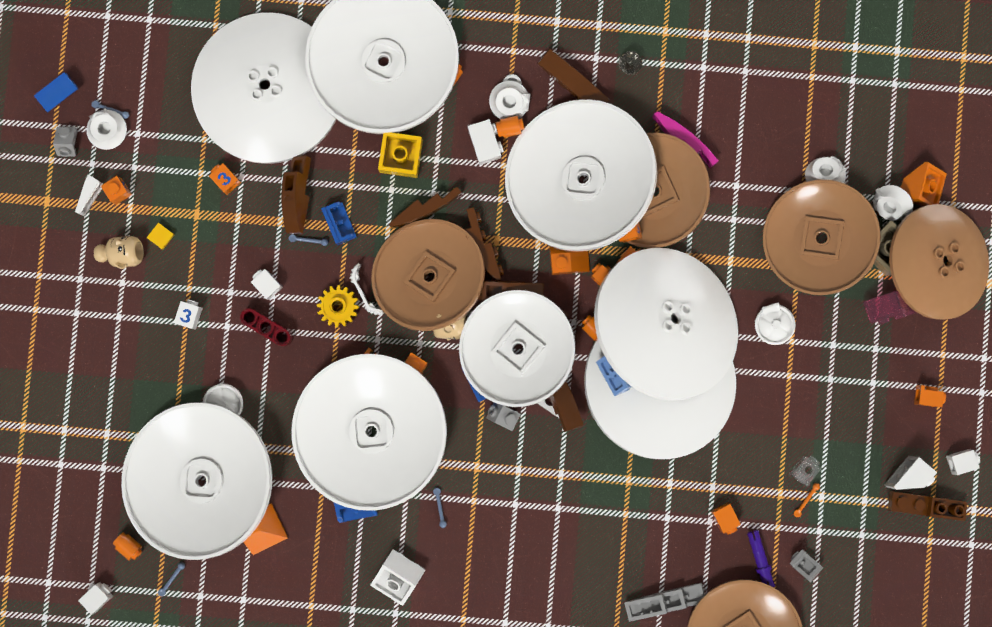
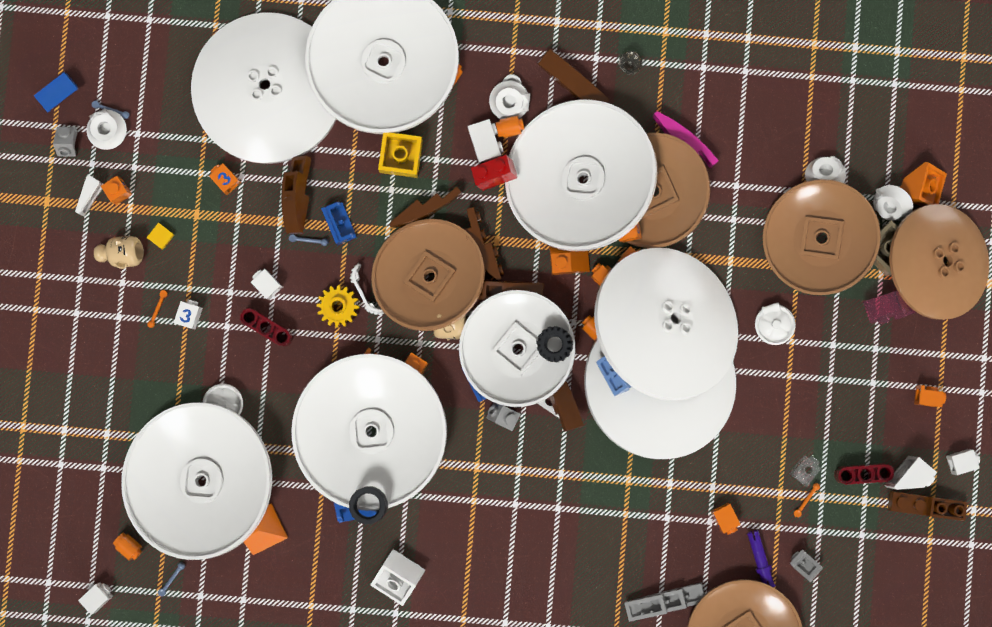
sand blue hinge [433,488,447,528] -> none
none -> orange hinge [147,290,168,328]
none -> black tyre [349,486,388,524]
none -> red brick [471,155,518,191]
none -> black tyre [536,326,573,363]
none -> dark red beam [834,464,894,485]

